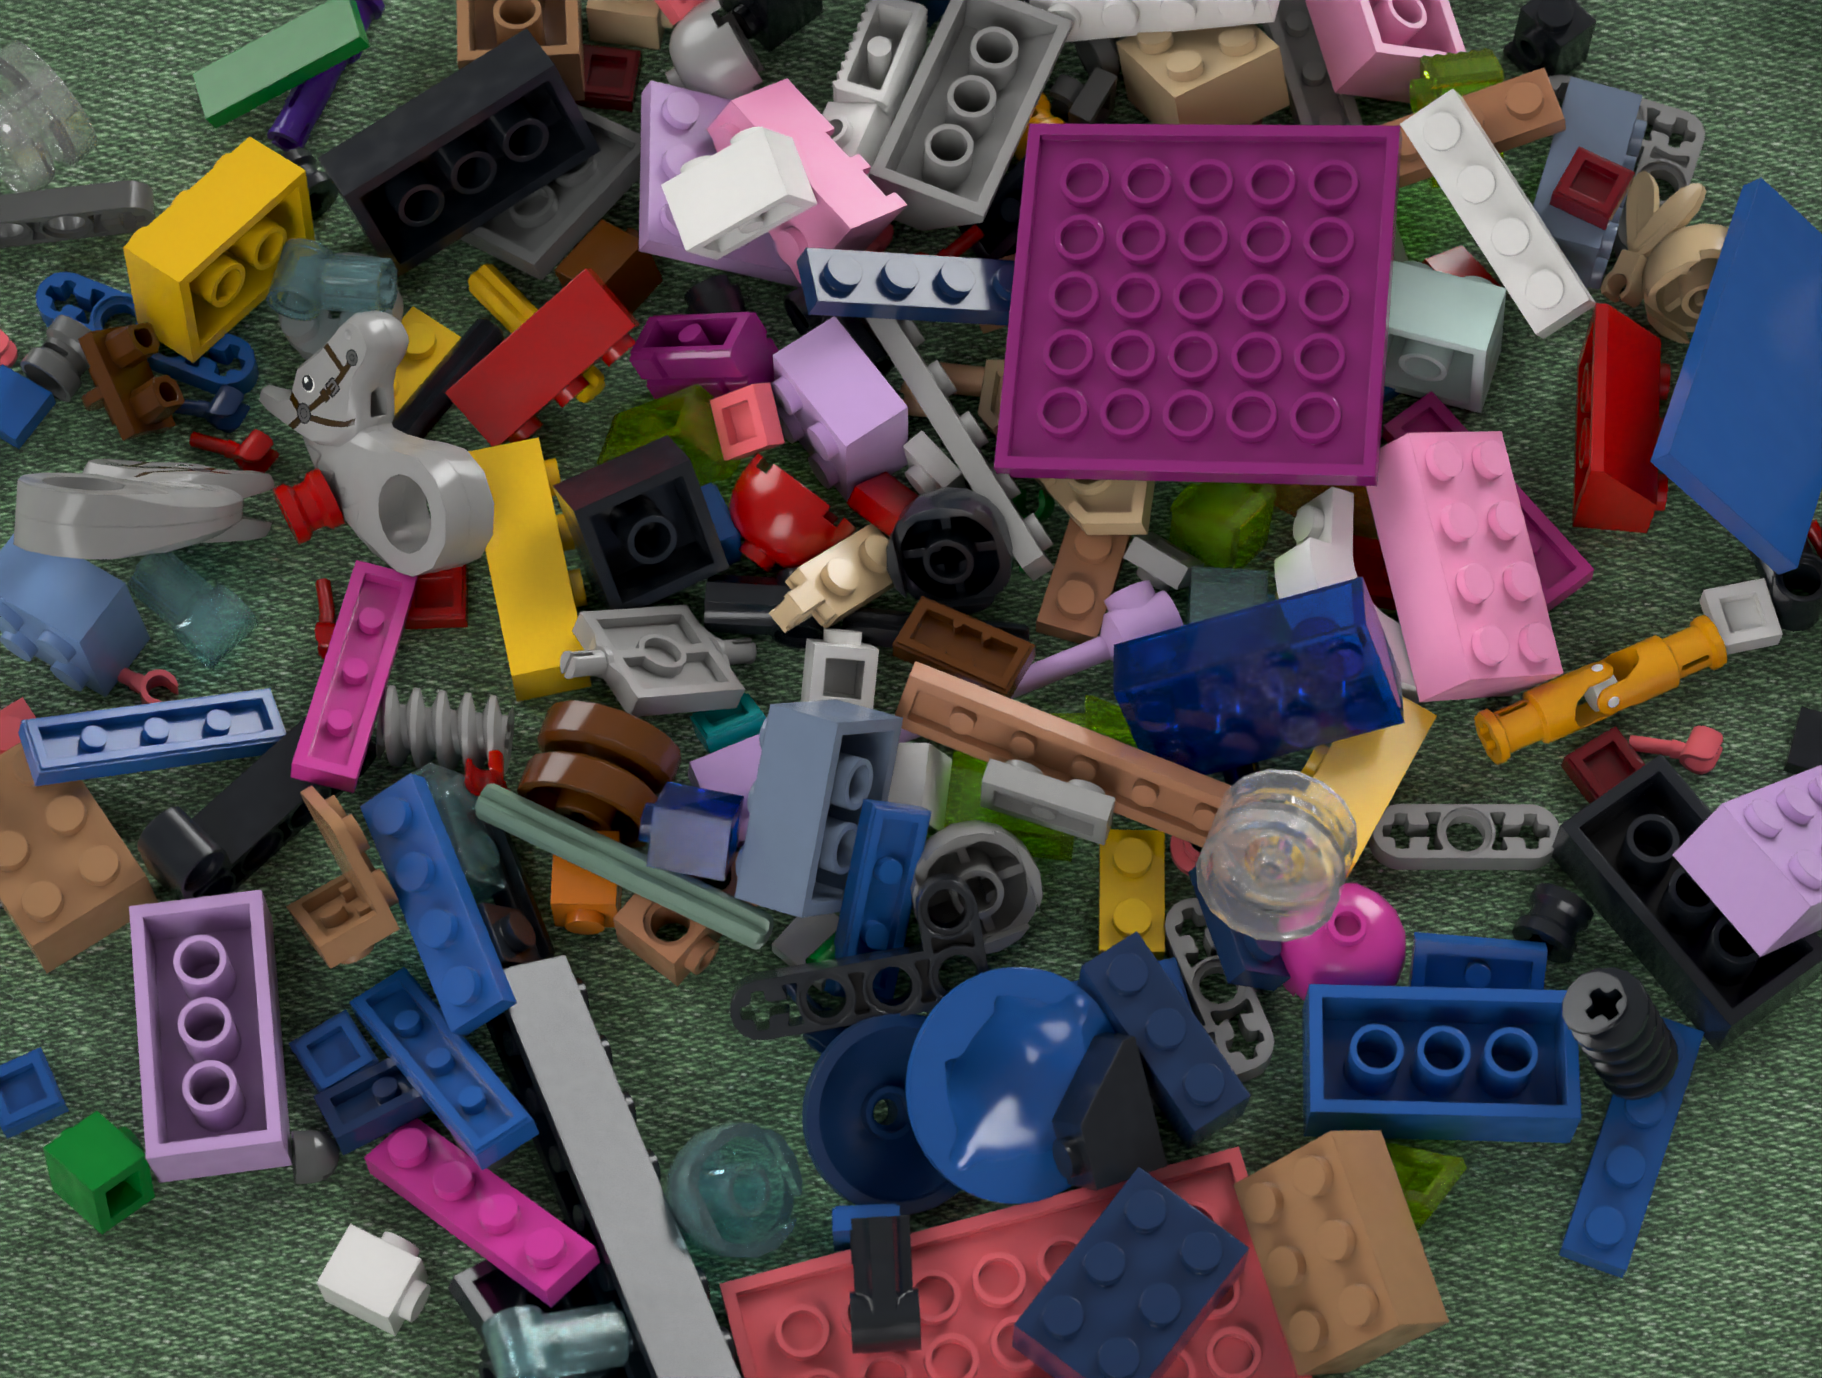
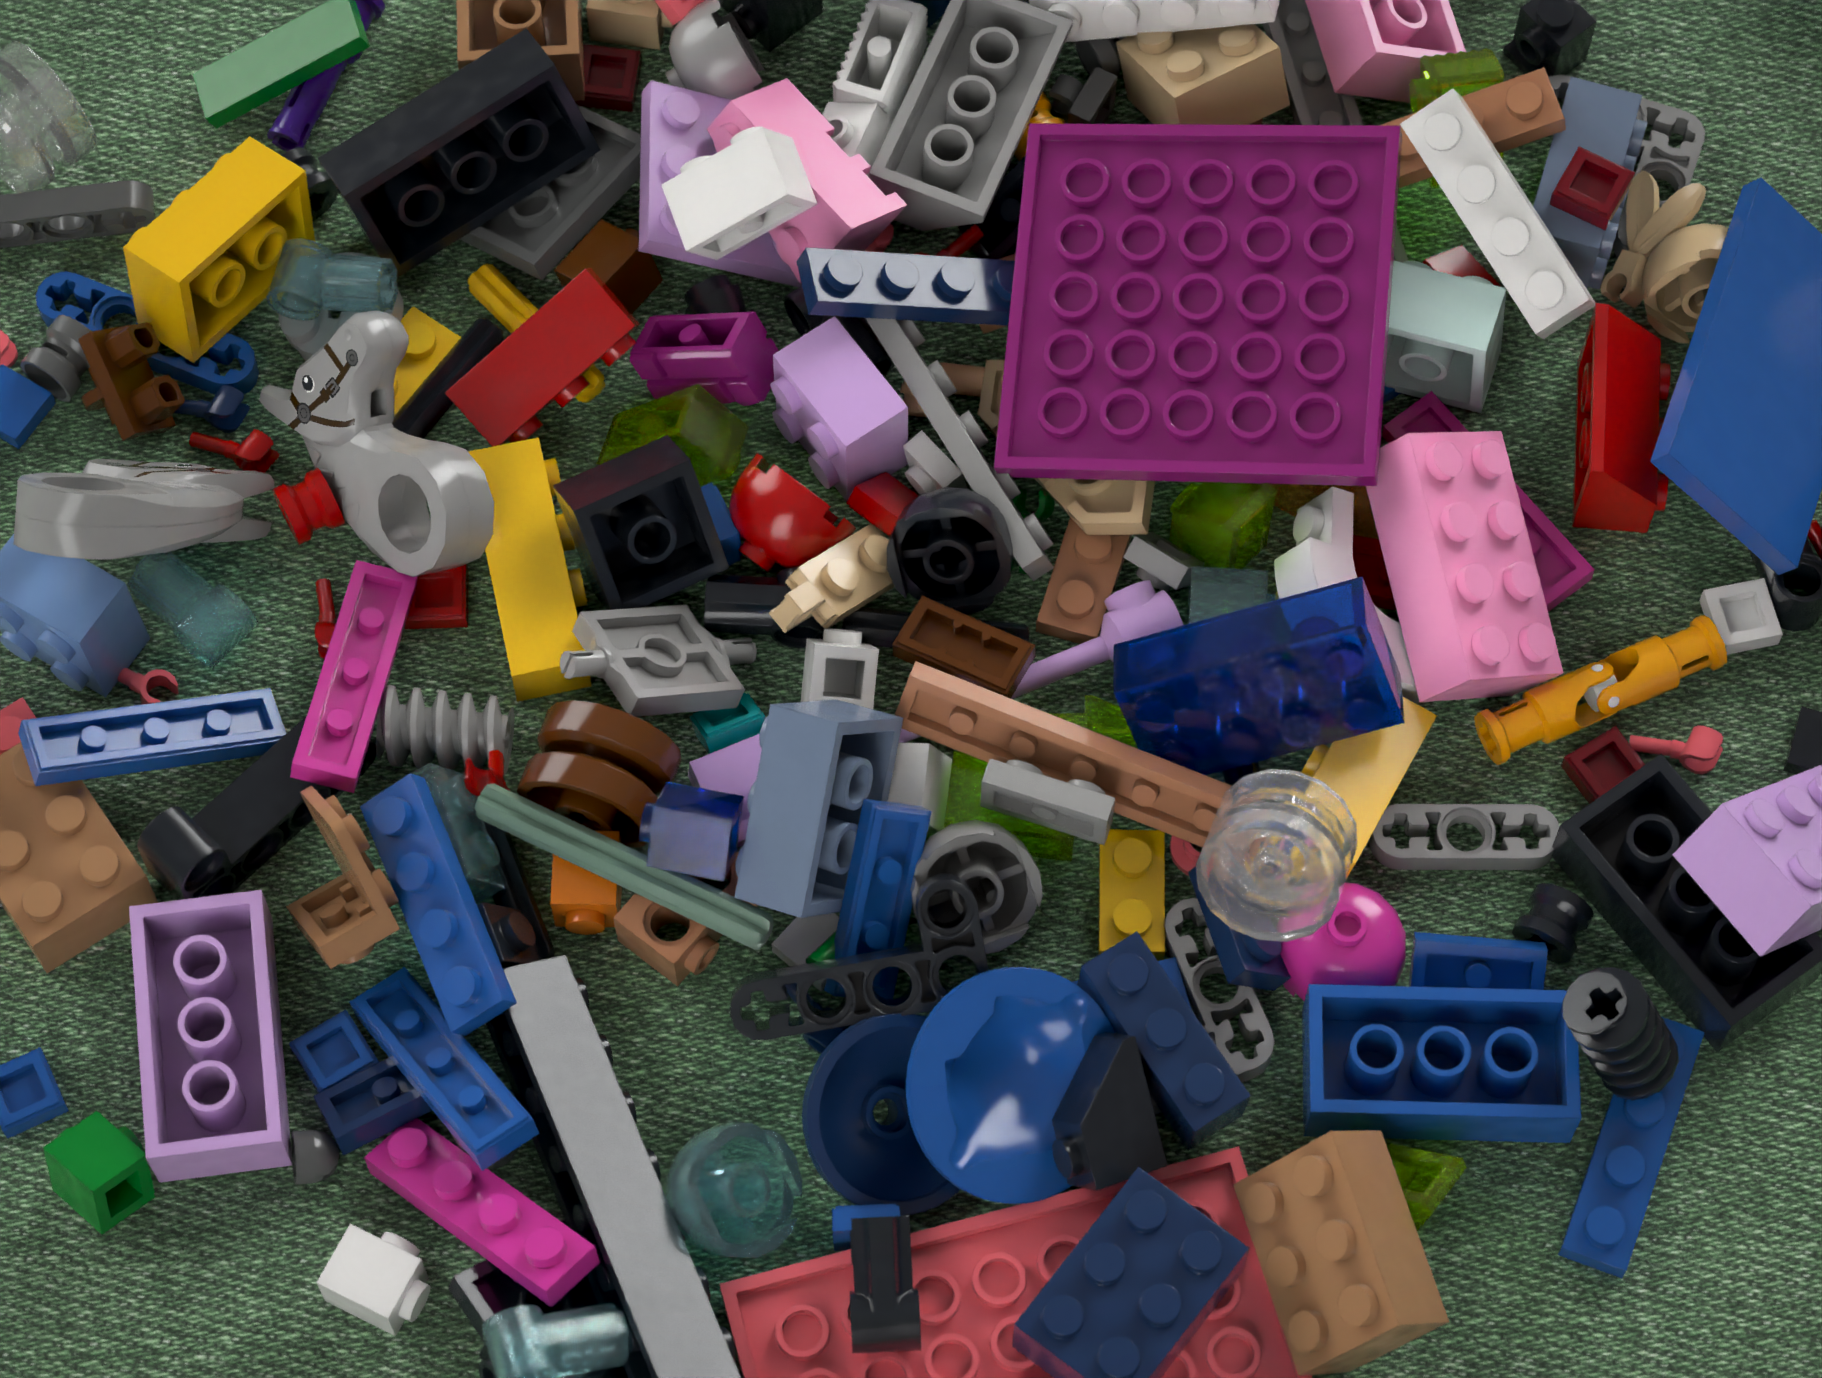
coral plate [710,382,785,461] -> none

